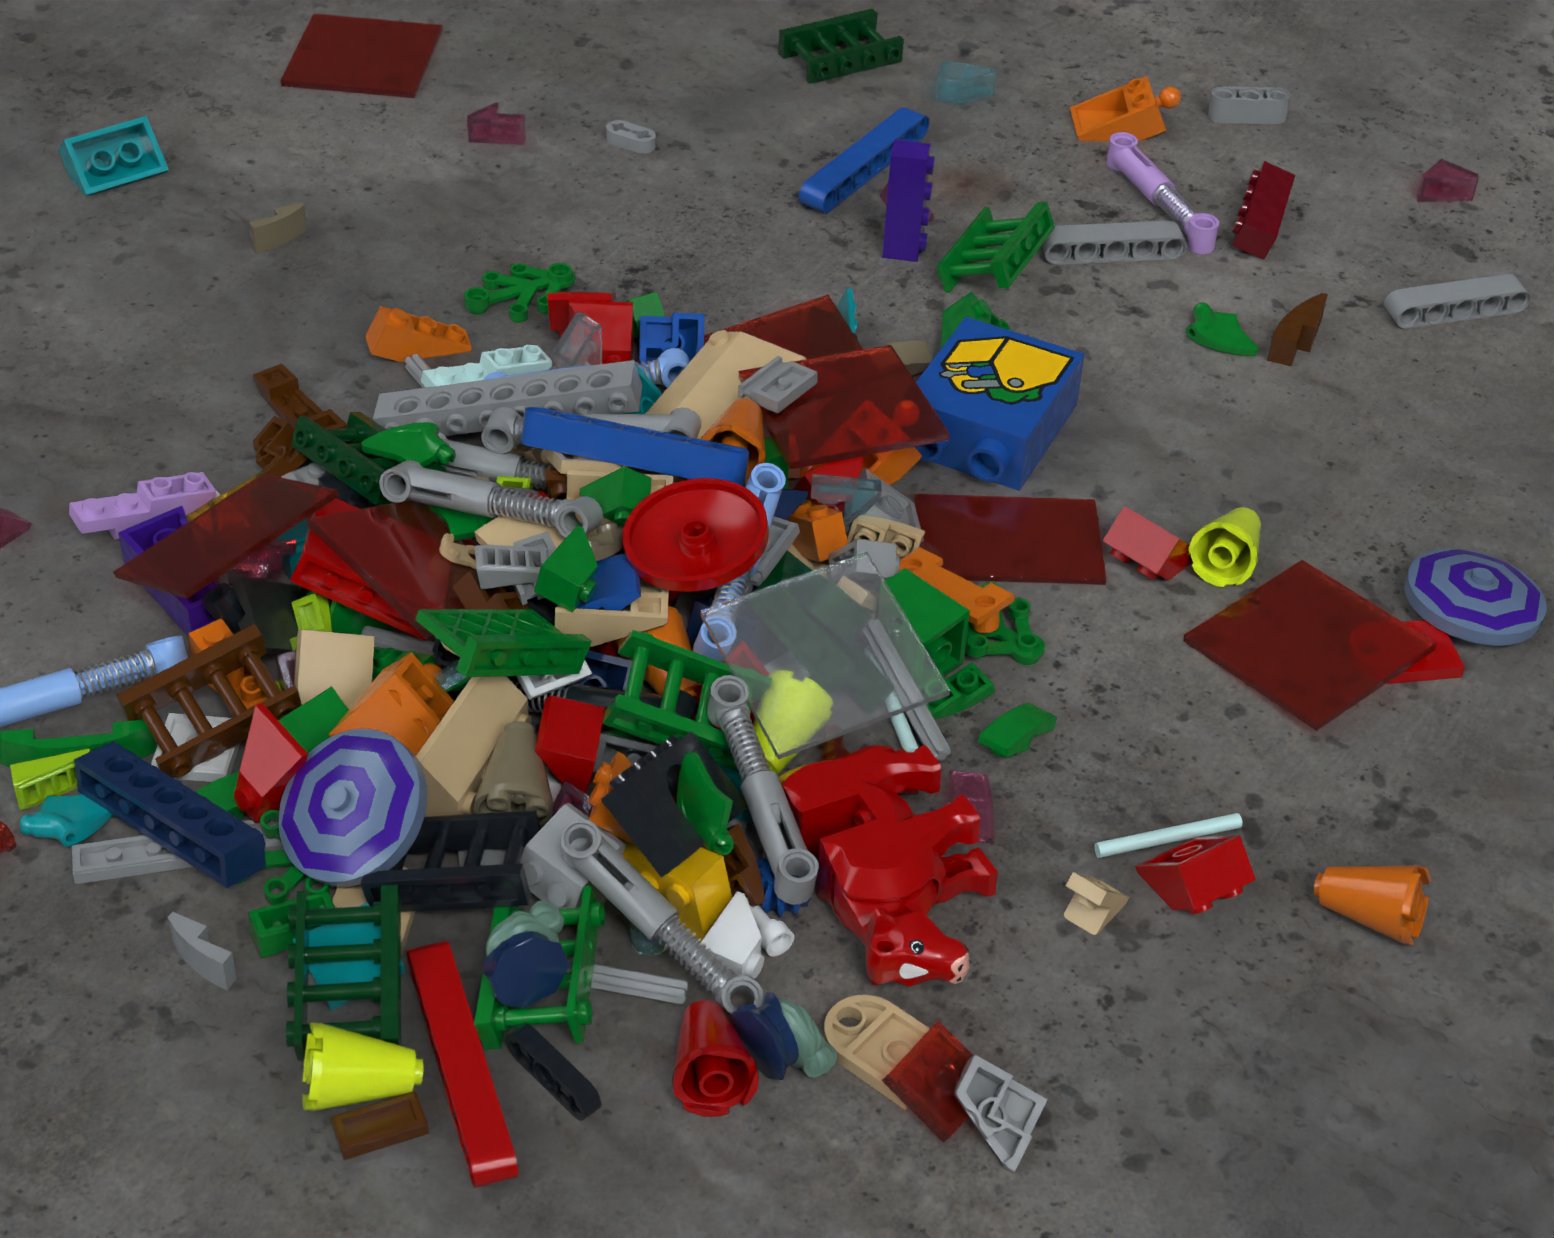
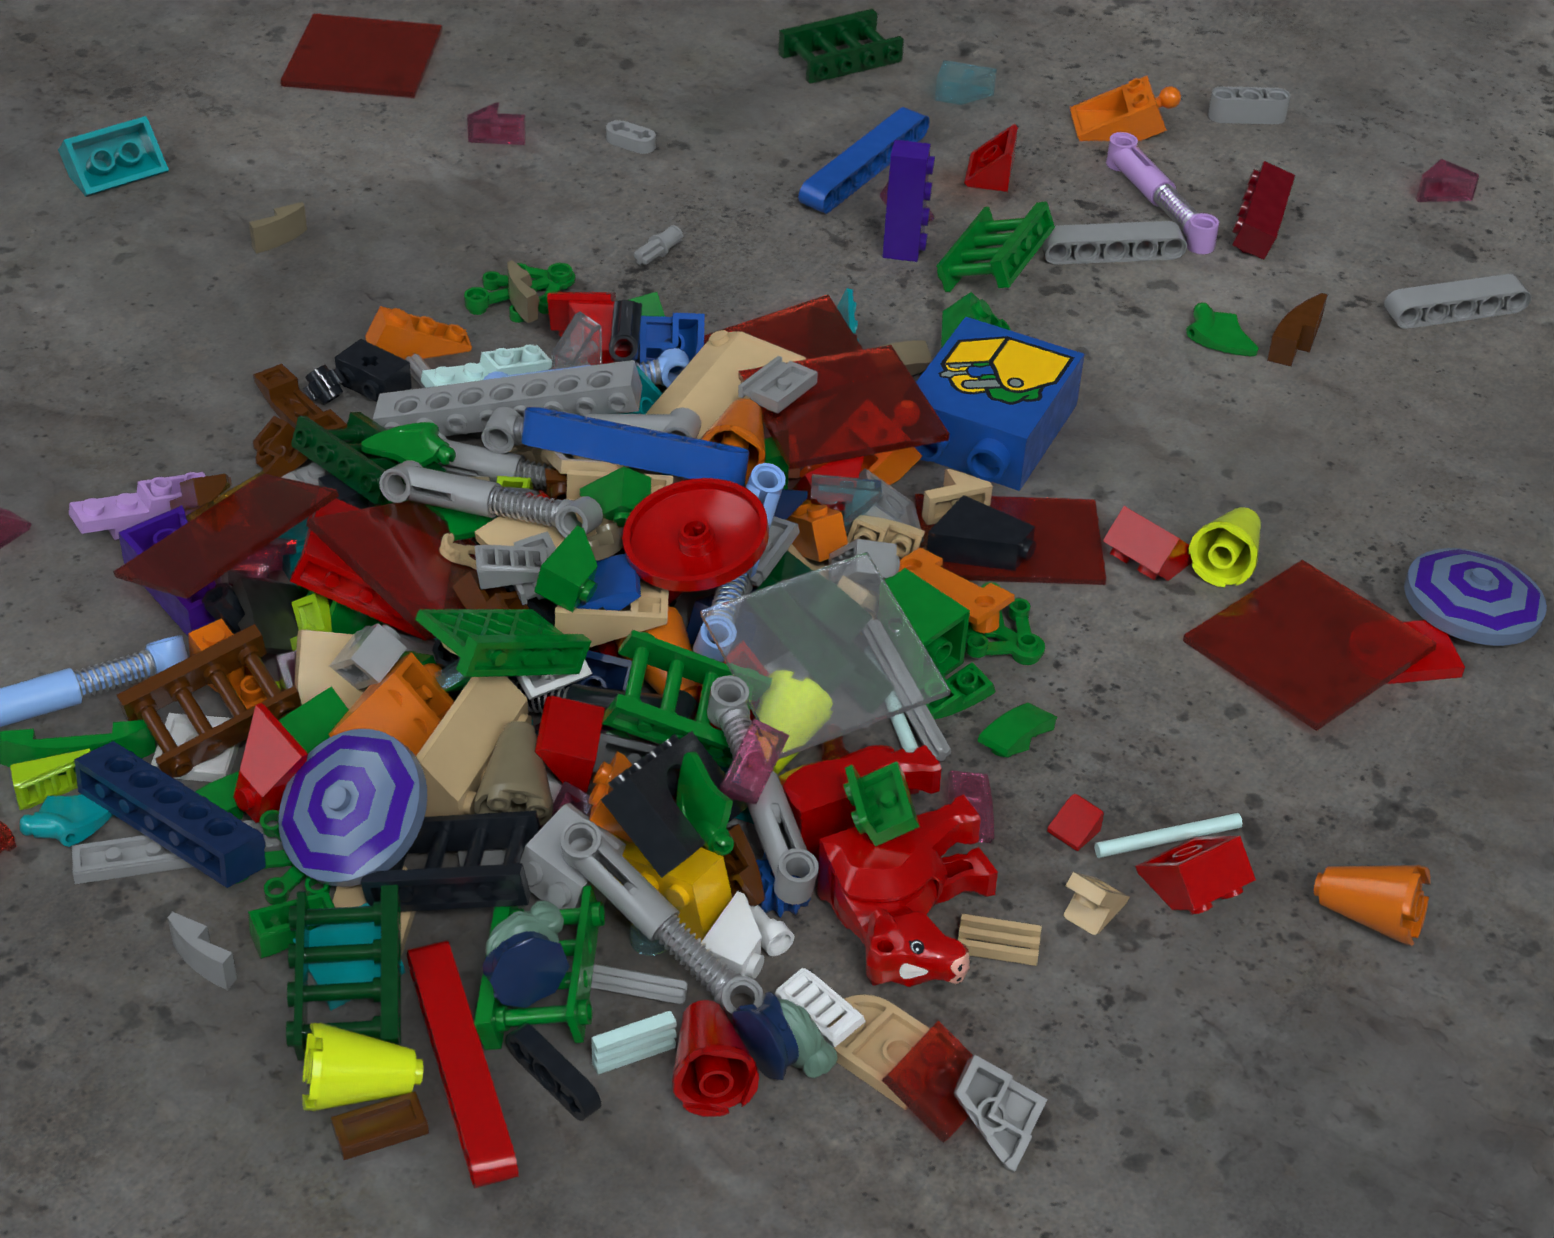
none -> reddish brown slope [169,473,232,512]
none -> black gear [303,364,346,405]
none -> light grey brick [329,623,407,690]
none -> black brick [335,339,412,402]
none -> dark tan slope [507,260,539,323]
none -> light aqua tile [592,1011,677,1075]
none -> black piece [609,300,642,363]
none -> light grey axle [634,225,683,266]
none -> clear pink slope [719,719,790,804]
none -> white slope [775,968,866,1048]
none -> green bracket [844,761,920,846]
none -> tan slope [922,469,993,525]
none -> black slope [927,495,1036,571]
none -> tan tile [958,914,1042,966]
none -> red slope [964,123,1018,192]
none -> red slope [1047,793,1104,852]

